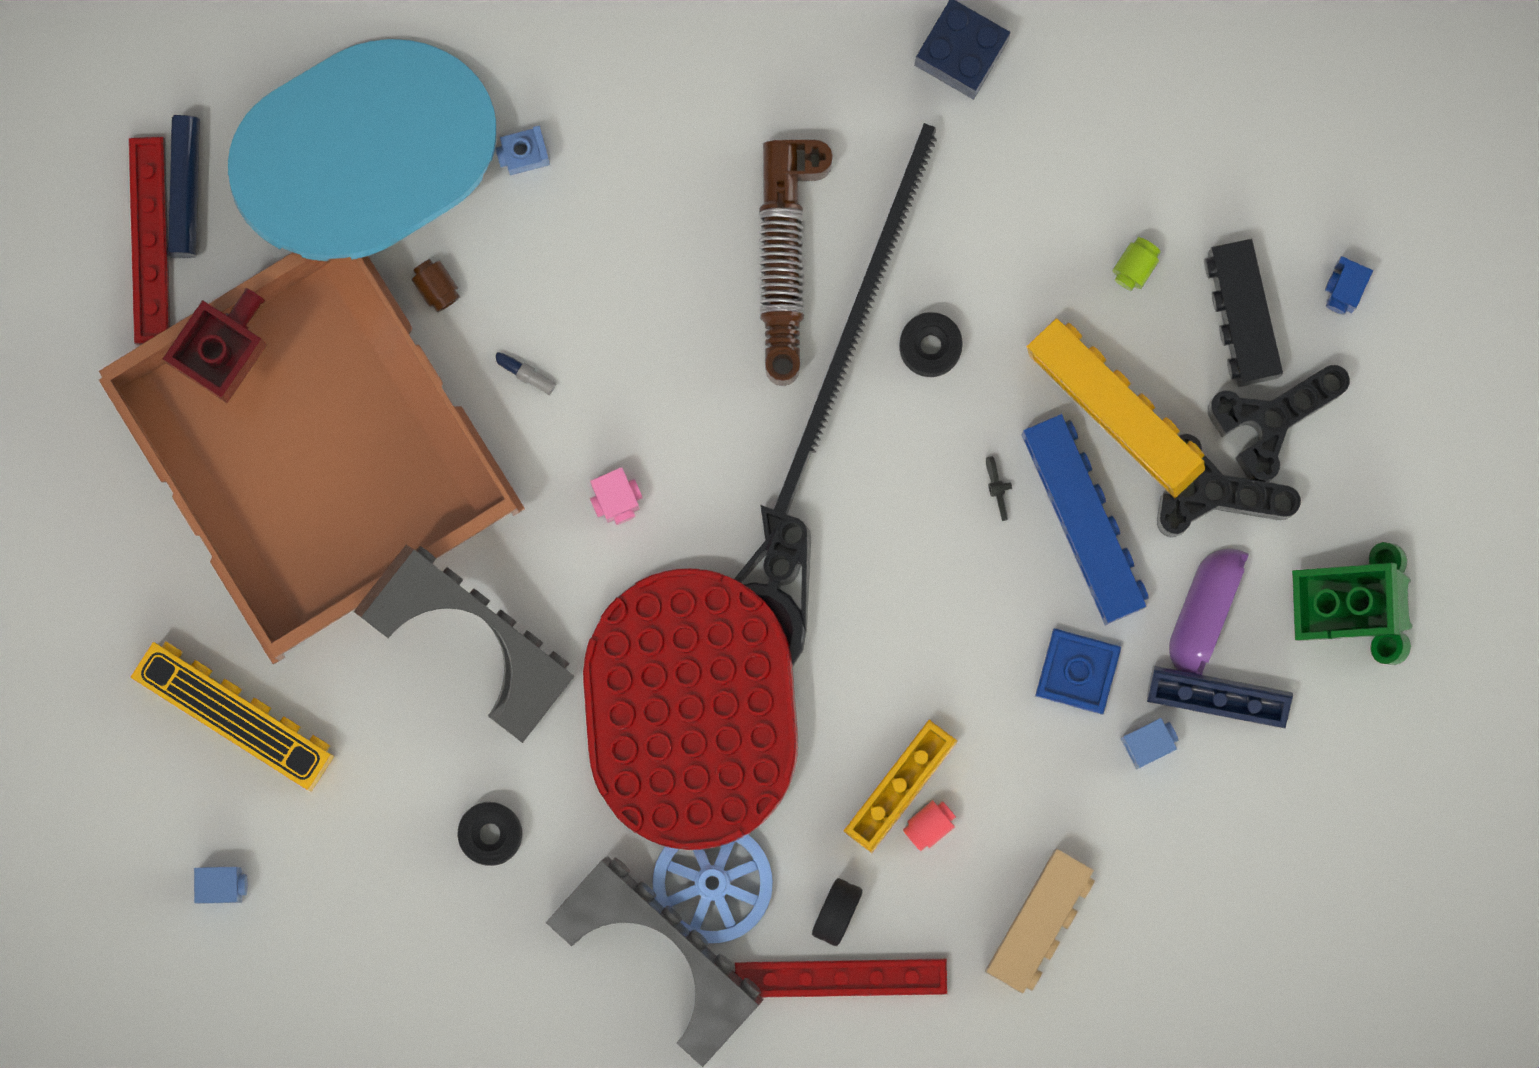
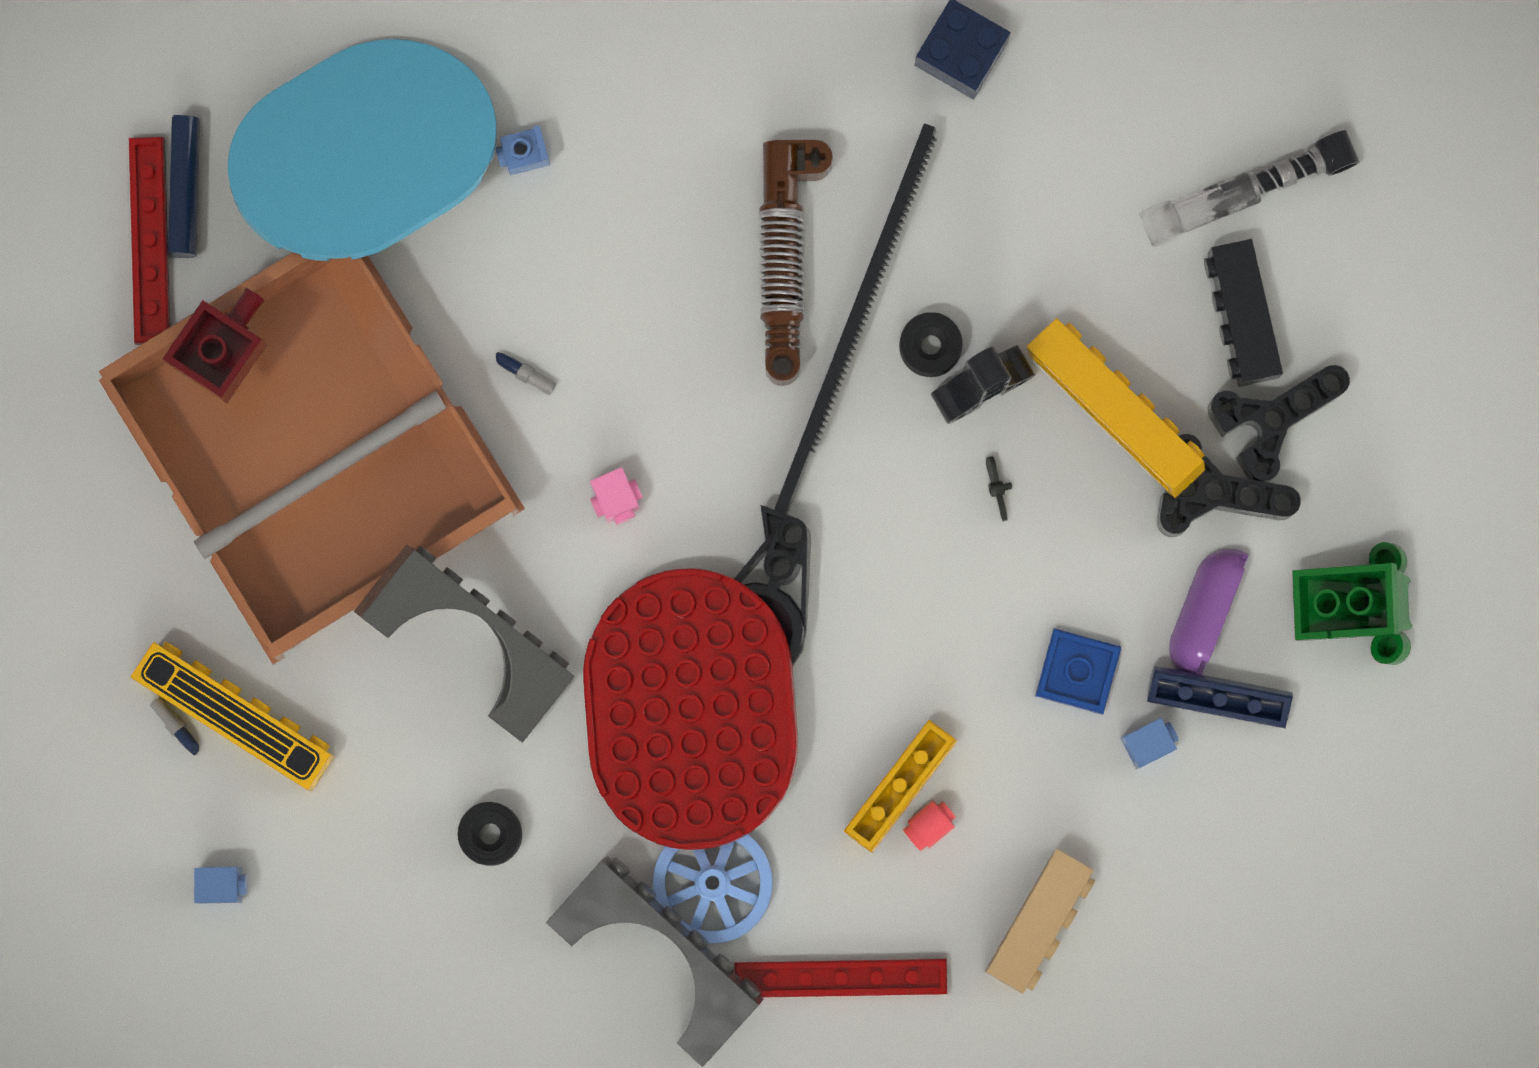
reddish brown brick [411,259,460,313] -> none
black tyre [812,878,863,946] -> none
blue brick [1021,414,1149,626] -> none
lime brick [1112,237,1161,291] -> none
blue brick [1325,256,1373,315] -> none
none -> light grey piece [150,697,199,755]
none -> light grey piece [194,390,446,559]
none -> black beam [931,345,1035,424]
none -> piece [1139,130,1360,246]

